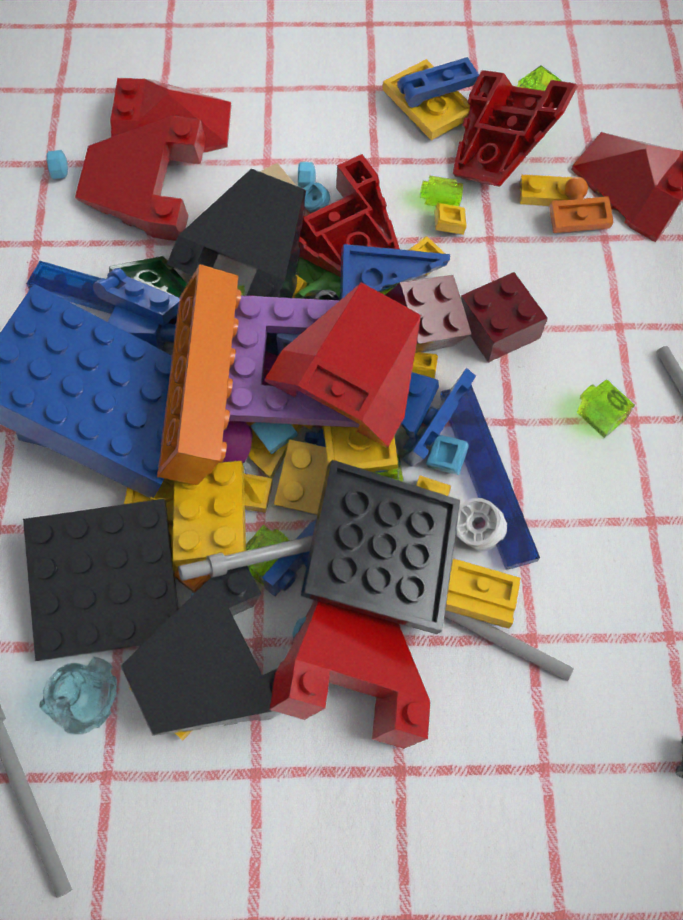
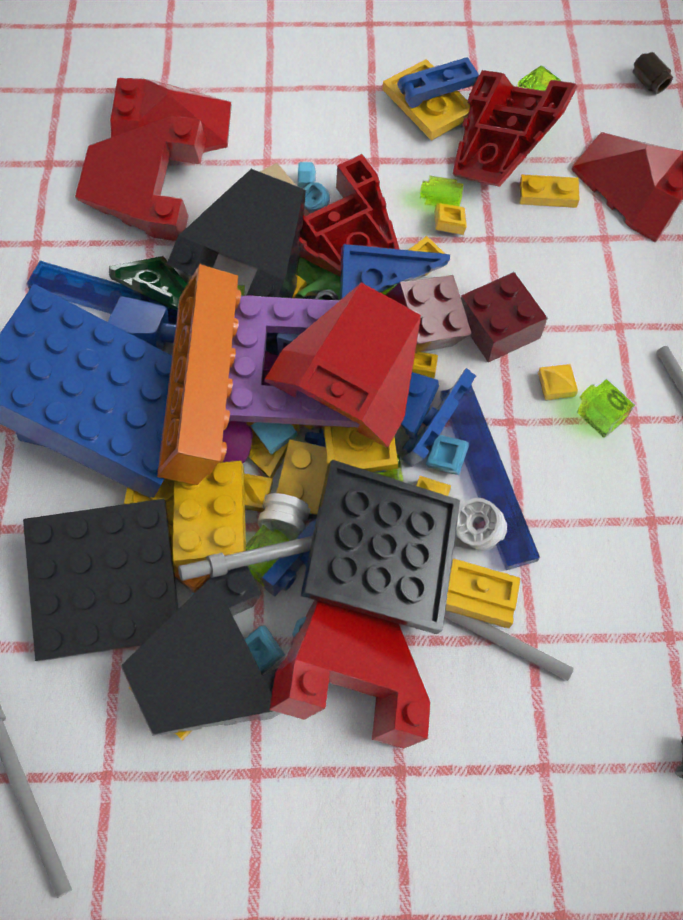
clear light blue helmet [39,656,117,735] -> none
medium azure tile [47,150,68,179] -> none
blue plate [93,268,179,326] -> none
orange plate [549,177,614,233] -> none
none -> medium azure tile [245,626,285,674]
none -> white wheel [257,493,310,538]
none -> yellow tile [538,364,578,400]
none -> dark brown brick [633,52,673,94]

